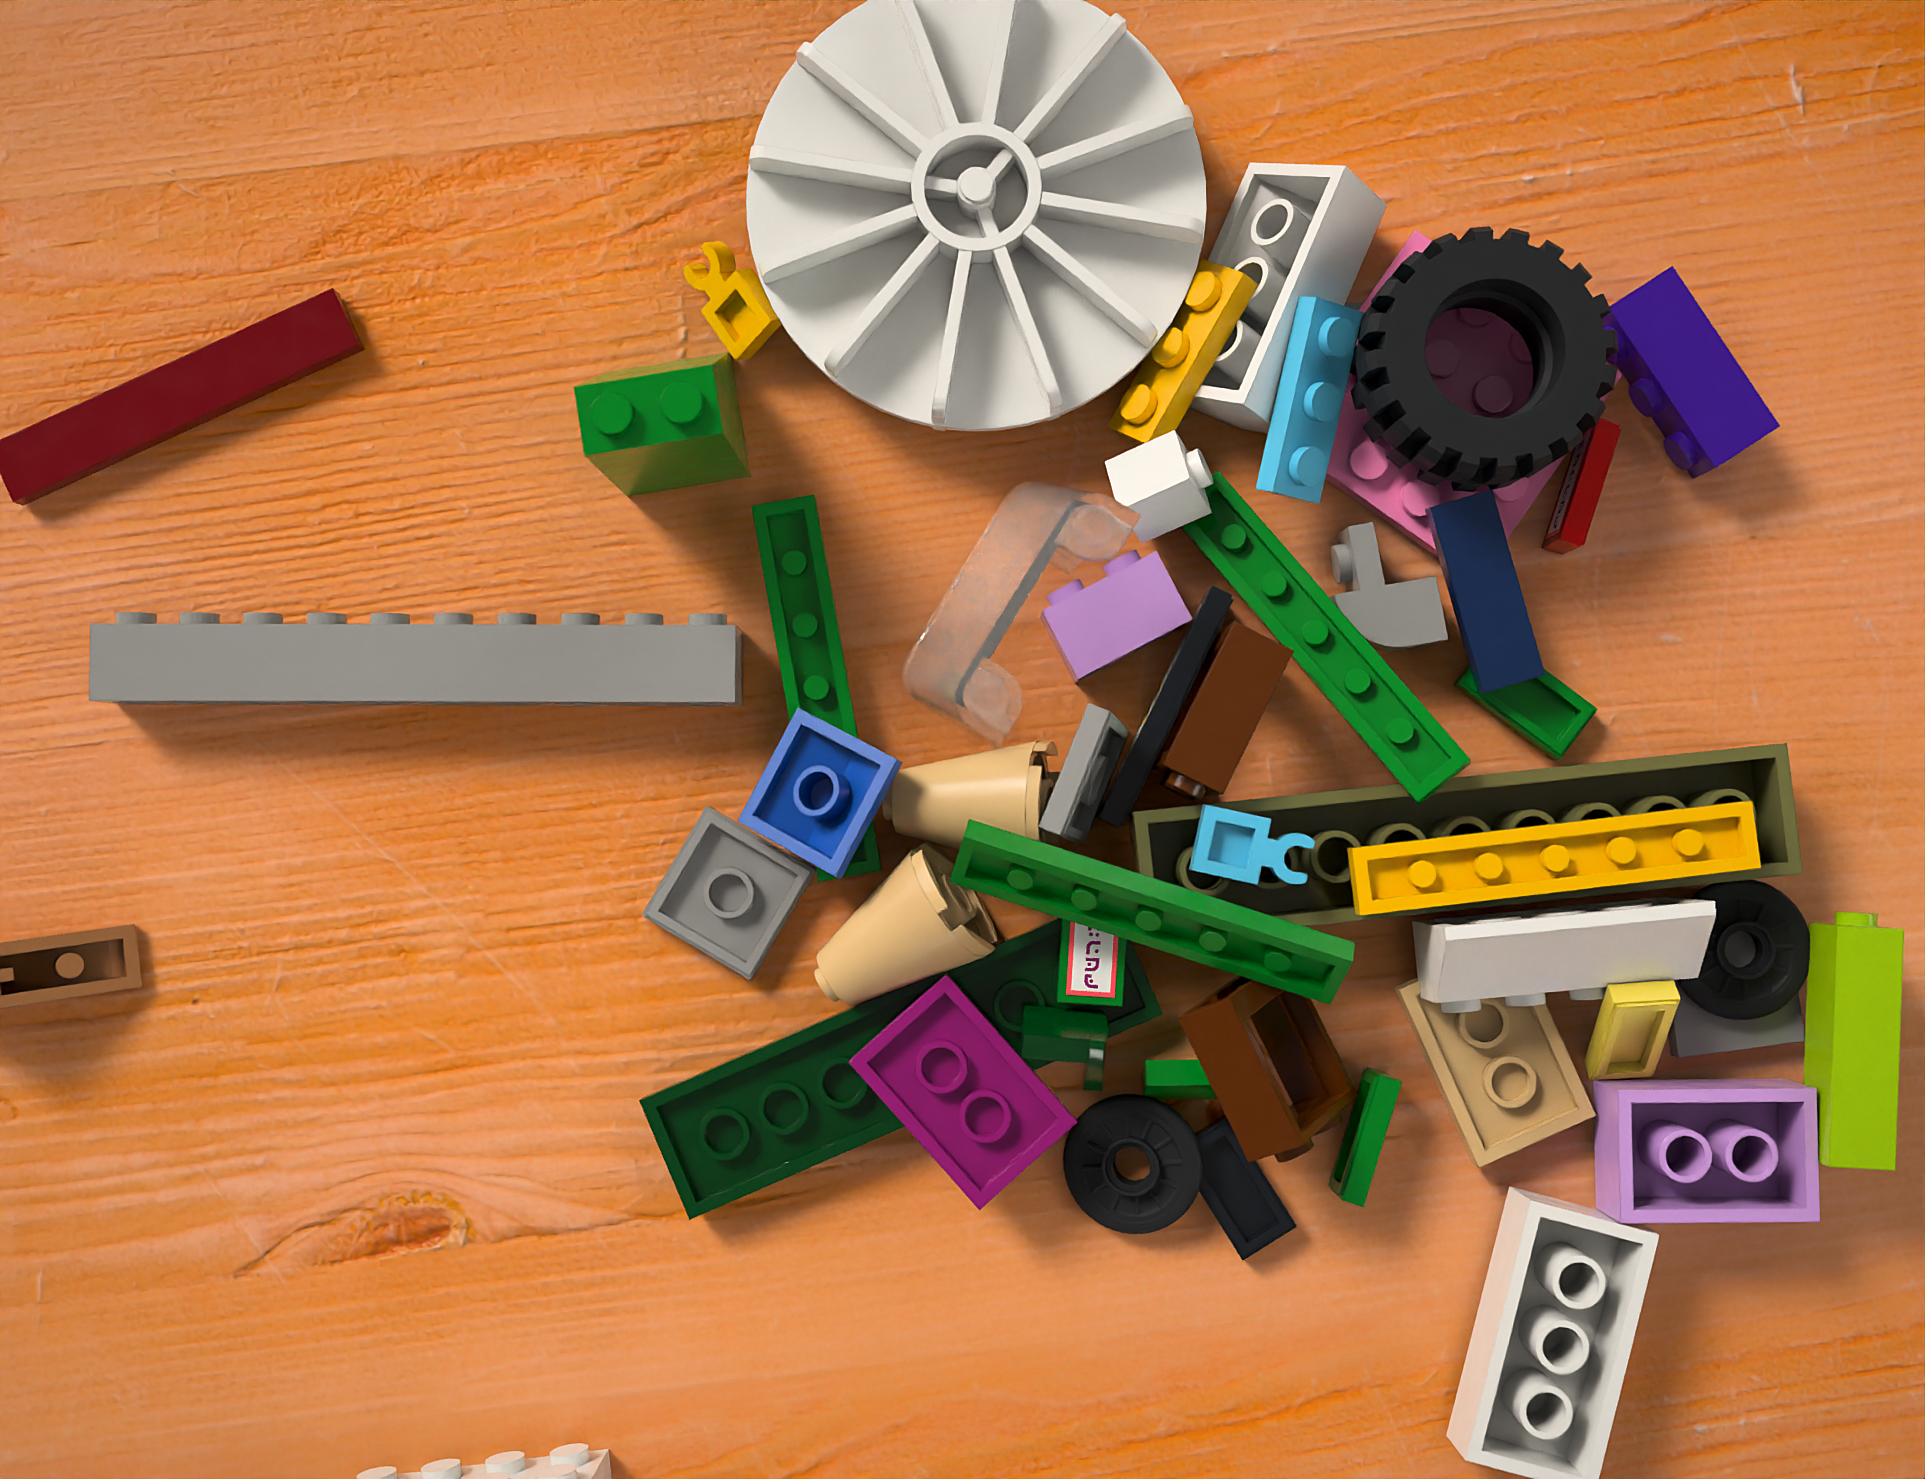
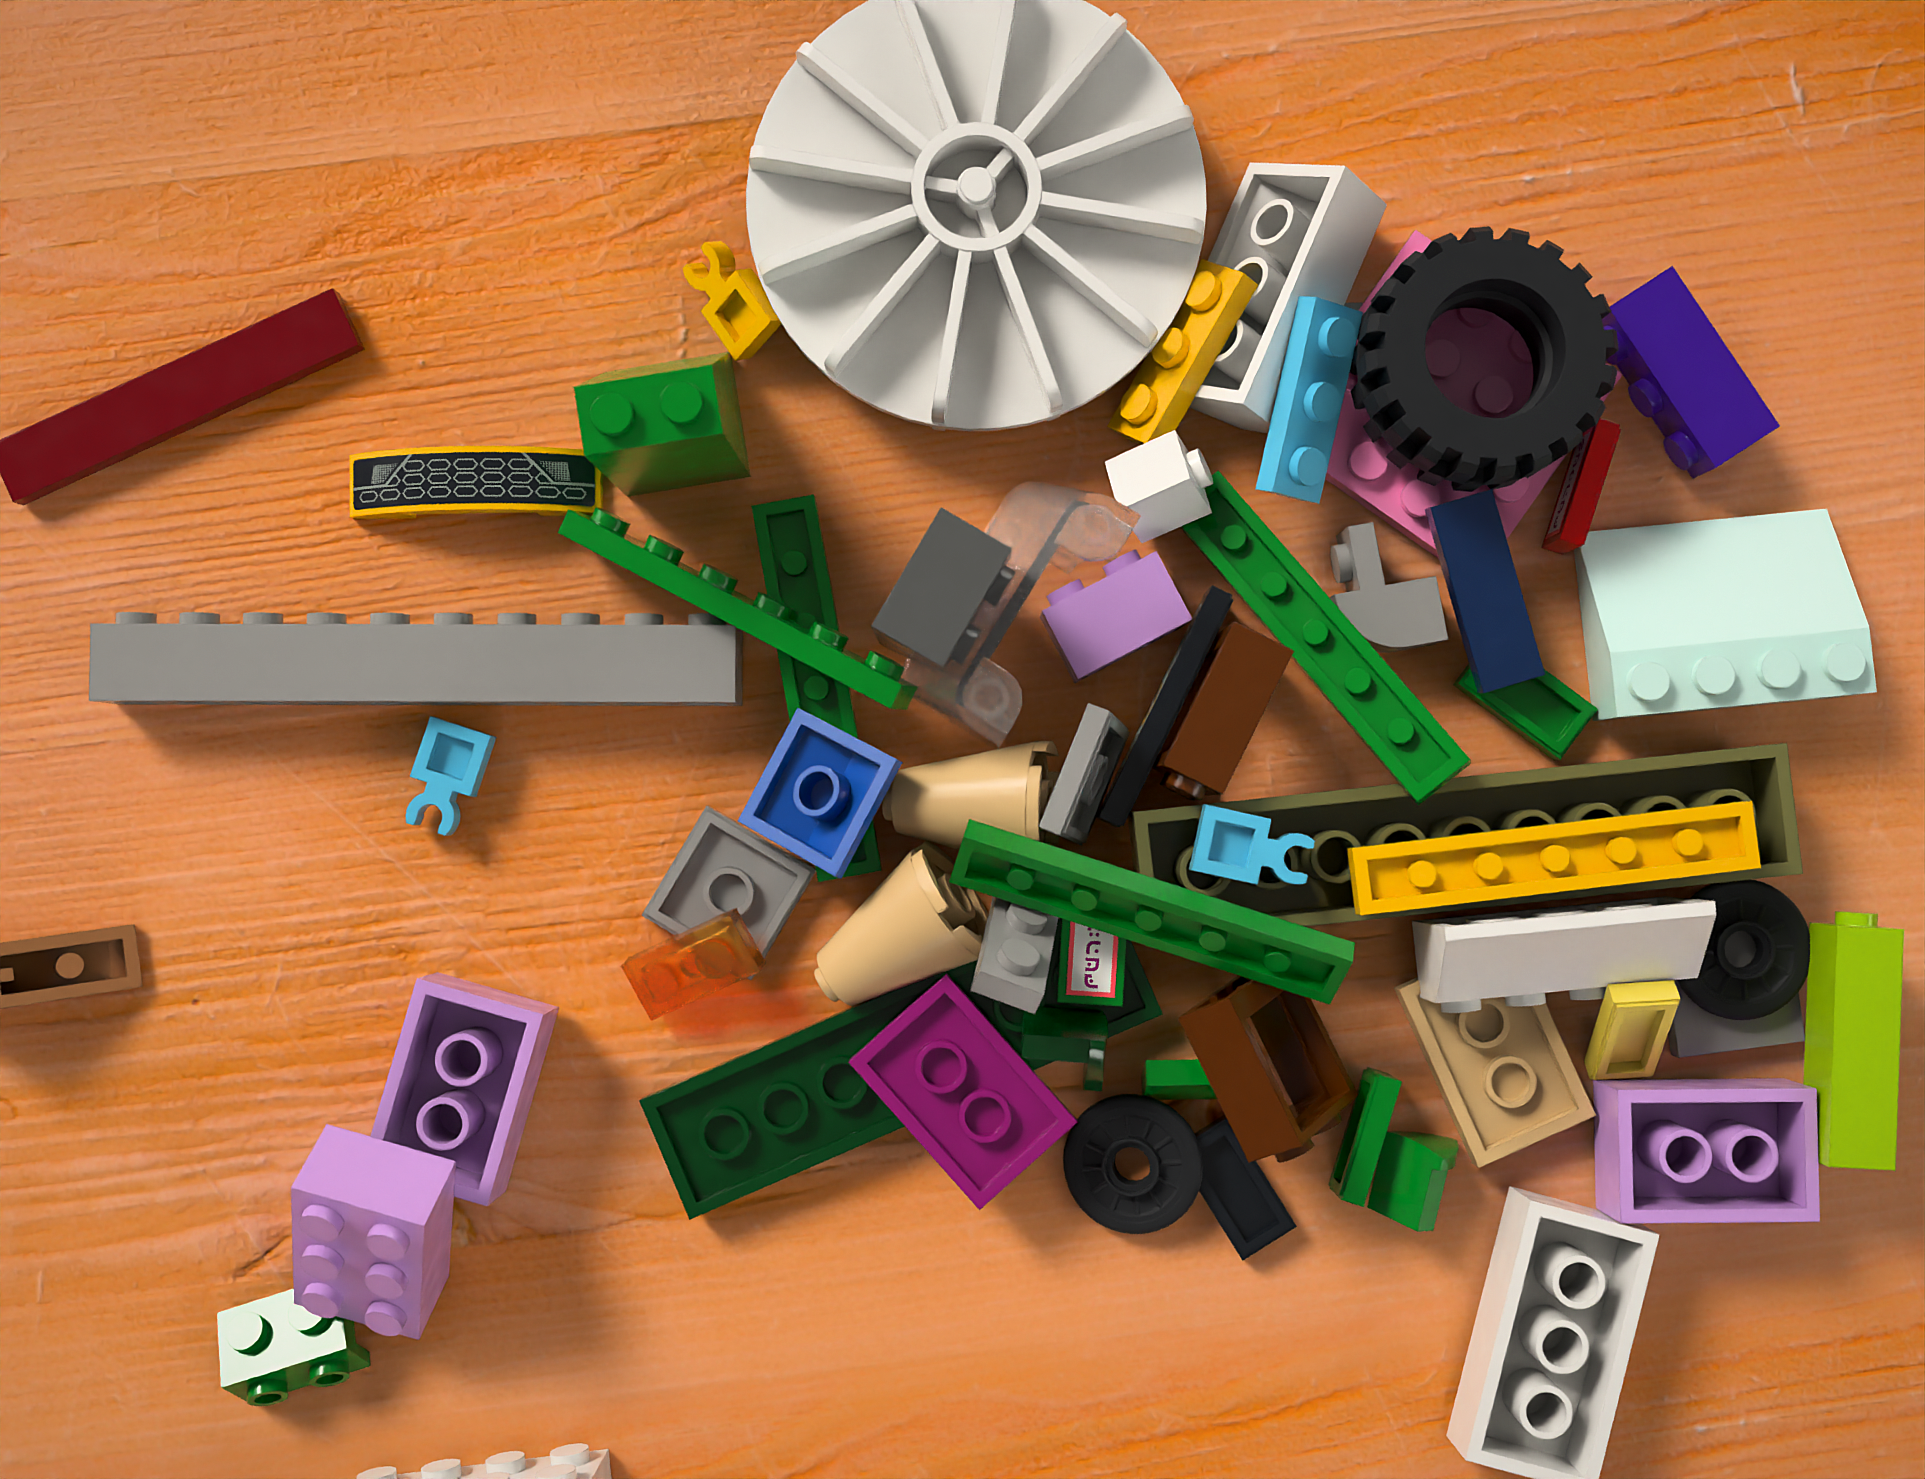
none -> bracket [217,1289,371,1406]
none -> lavender brick [291,1124,456,1340]
none -> slope [350,446,603,519]
none -> lavender brick [370,972,559,1206]
none -> medium azure plate [406,716,496,836]
none -> green plate [558,507,918,710]
none -> clear orange plate [621,908,766,1021]
none -> dark grey slope [871,507,1016,672]
none -> light grey plate [971,897,1058,1014]
none -> green tile [1367,1131,1459,1232]
none -> light aqua slope [1574,509,1877,721]

